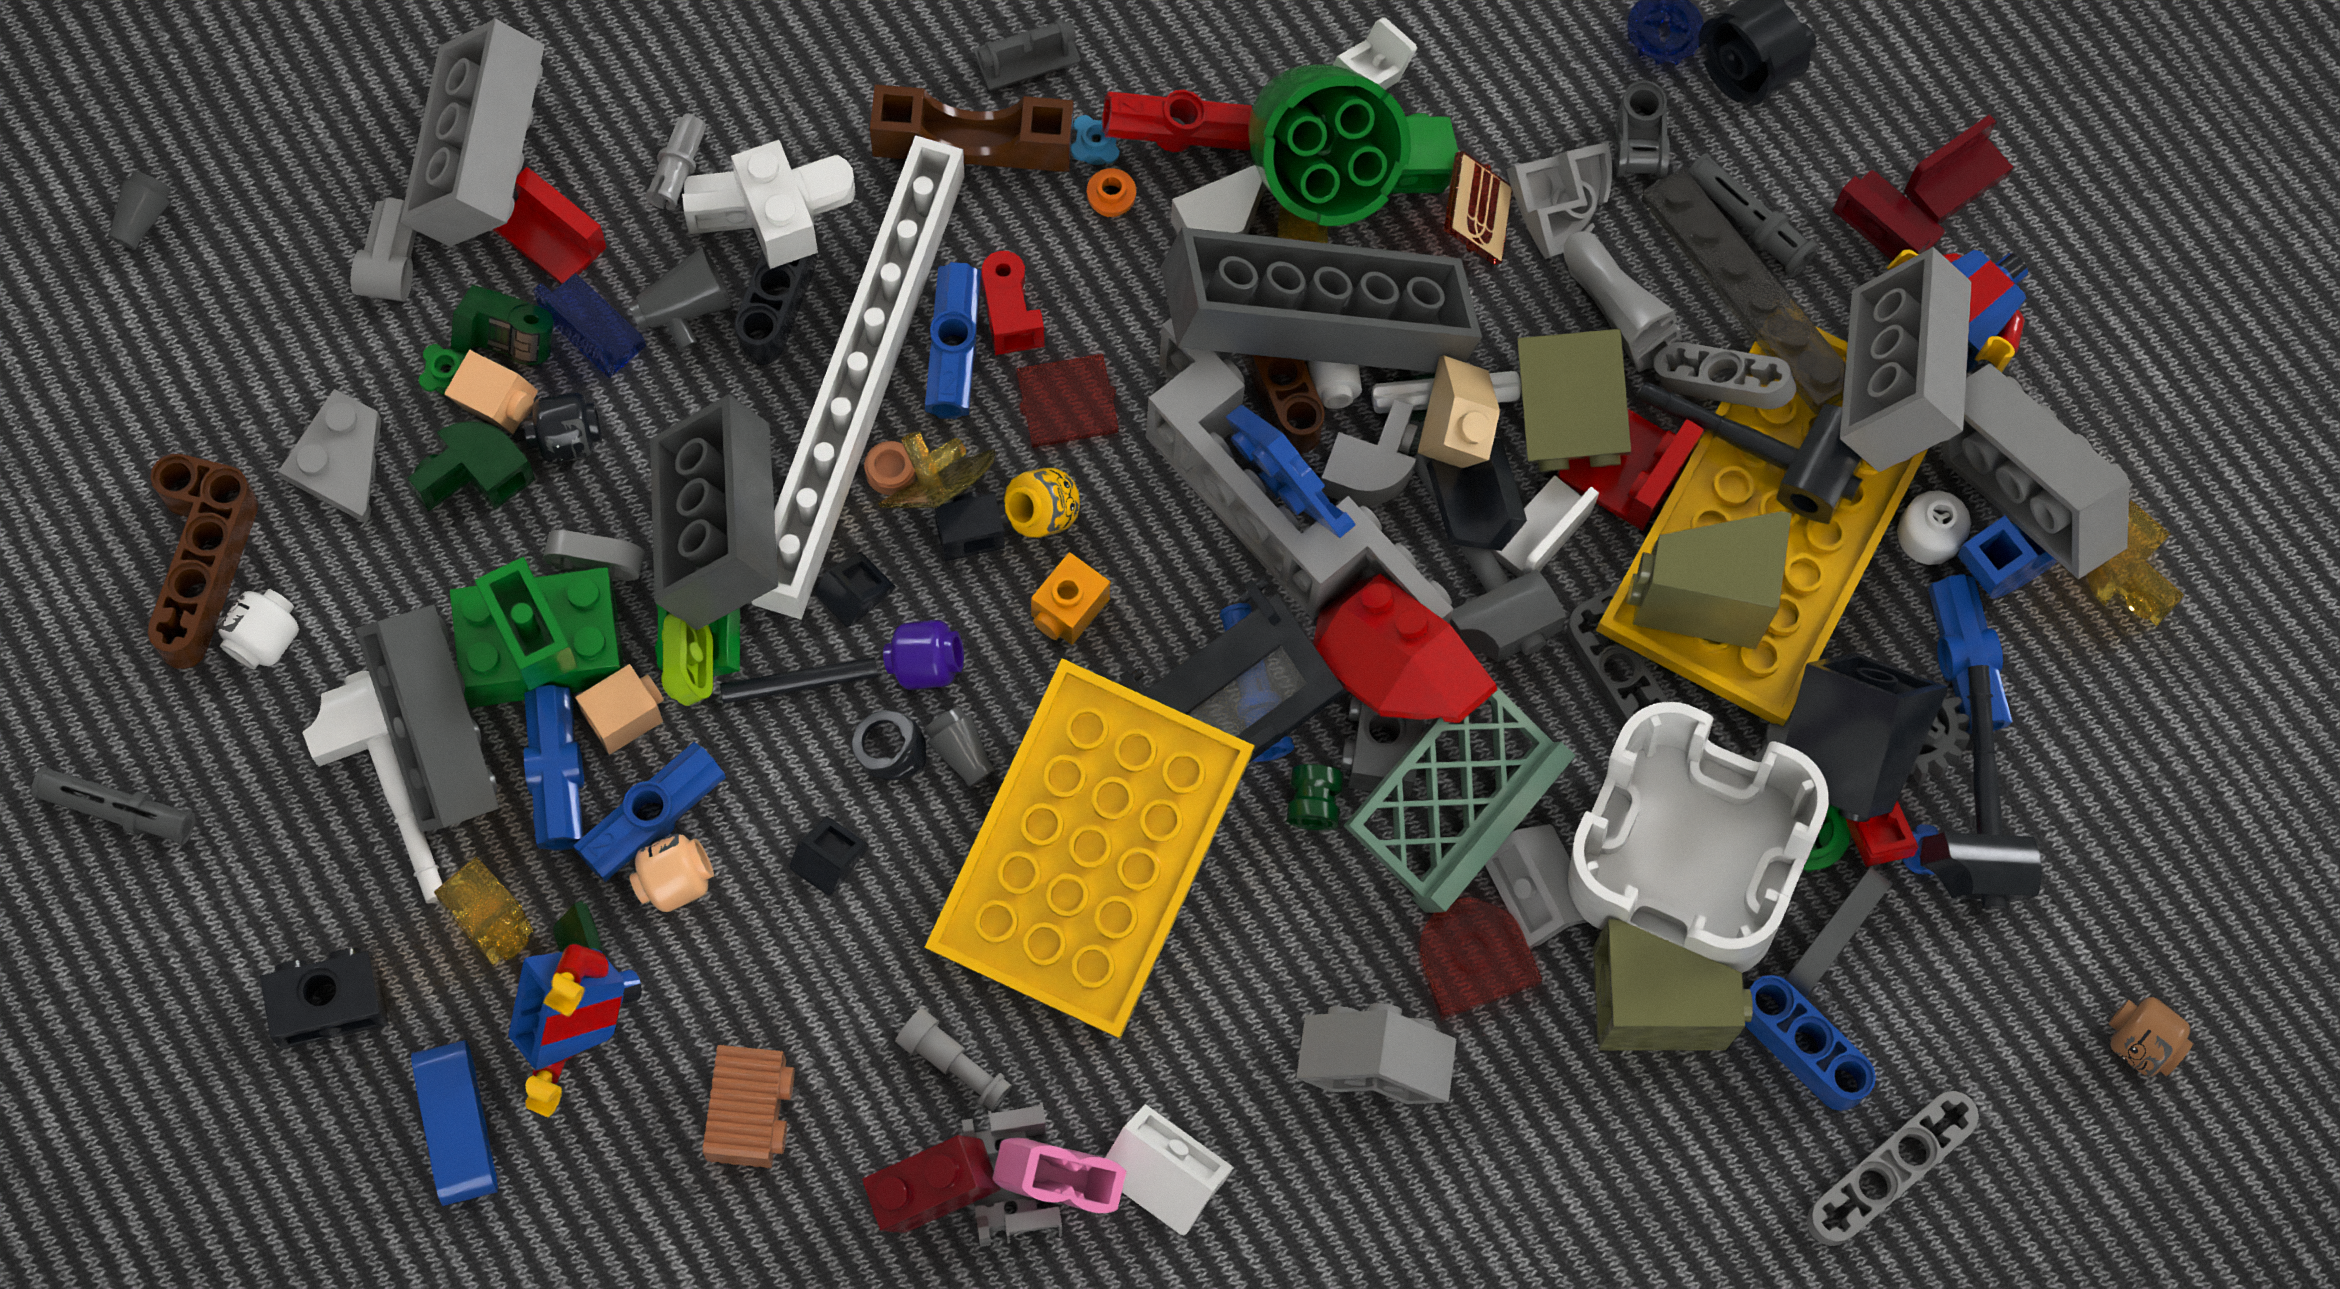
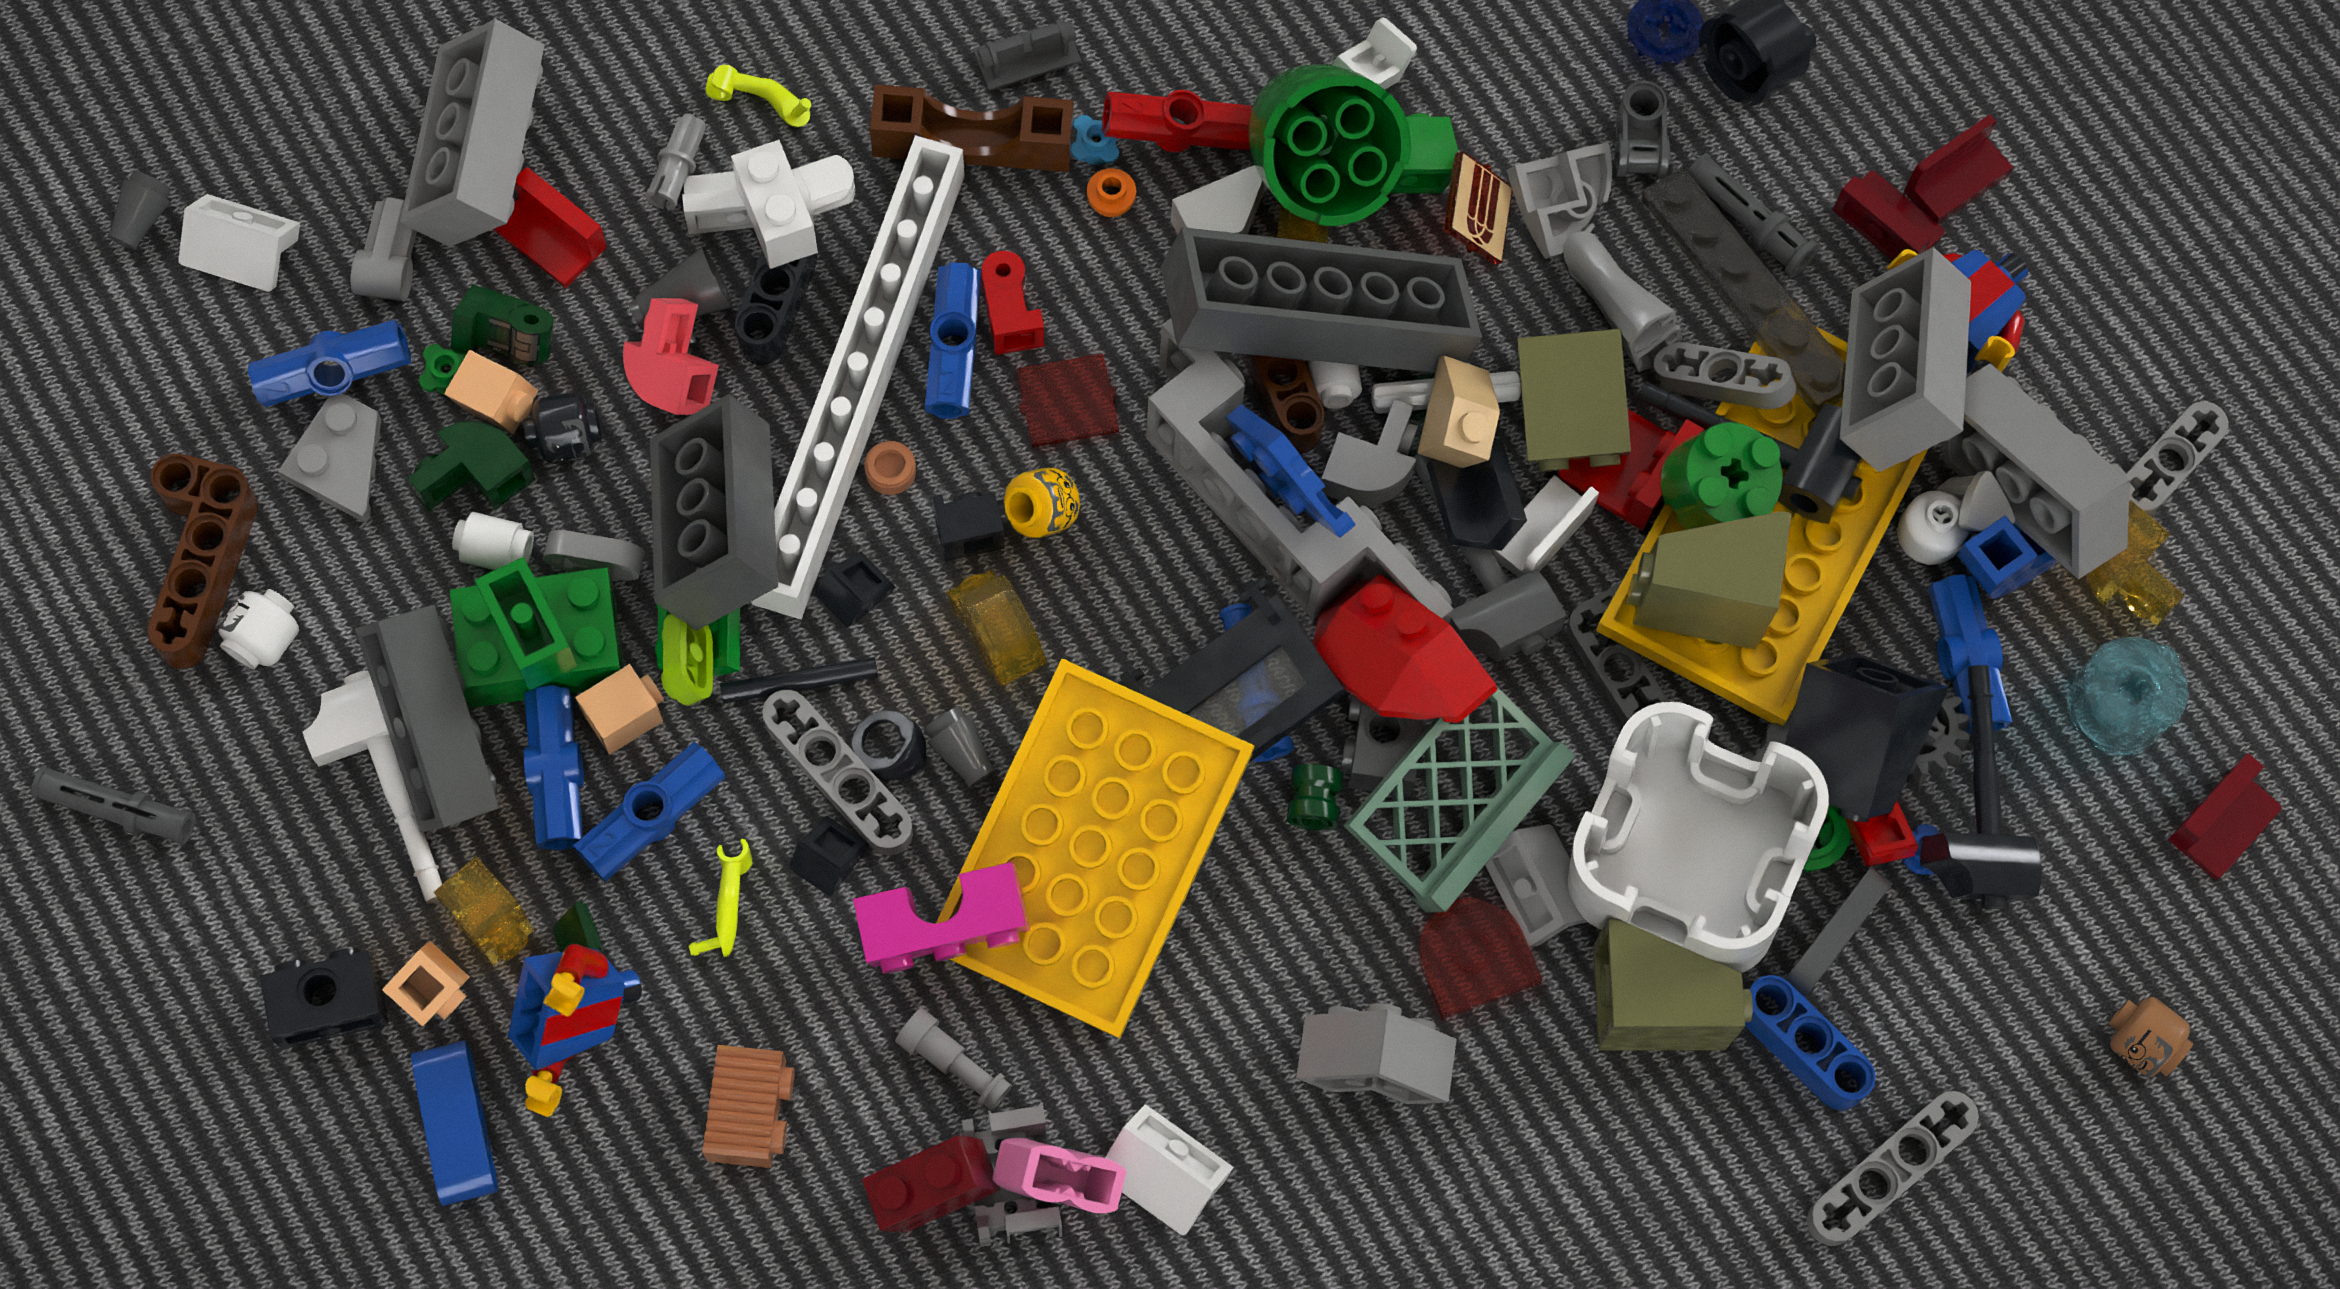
clear blue panel [533,273,646,378] -> none
light nougat head [630,834,714,912] -> none
clear yellow shield [878,431,996,508] -> none
dark purple head [883,620,964,690] -> none
light orange brick [1031,552,1111,645] -> none
none -> white panel [178,194,300,292]
none -> blue piece [248,319,411,407]
none -> light nougat brick [382,941,470,1026]
none -> white brick [452,512,534,570]
none -> coral brick [623,298,719,415]
none -> neon yellow piece [689,839,752,957]
none -> neon yellow piece [705,65,811,127]
none -> light grey beam [762,690,913,856]
none -> dark pink arch [853,862,1030,973]
none -> clear yellow brick [946,569,1048,686]
none -> green brick [1661,422,1782,530]
none -> white tile [1937,471,2015,532]
none -> clear light blue brick [2067,637,2188,755]
none -> light grey beam [2126,401,2229,519]
none -> dark red panel [2168,753,2282,880]

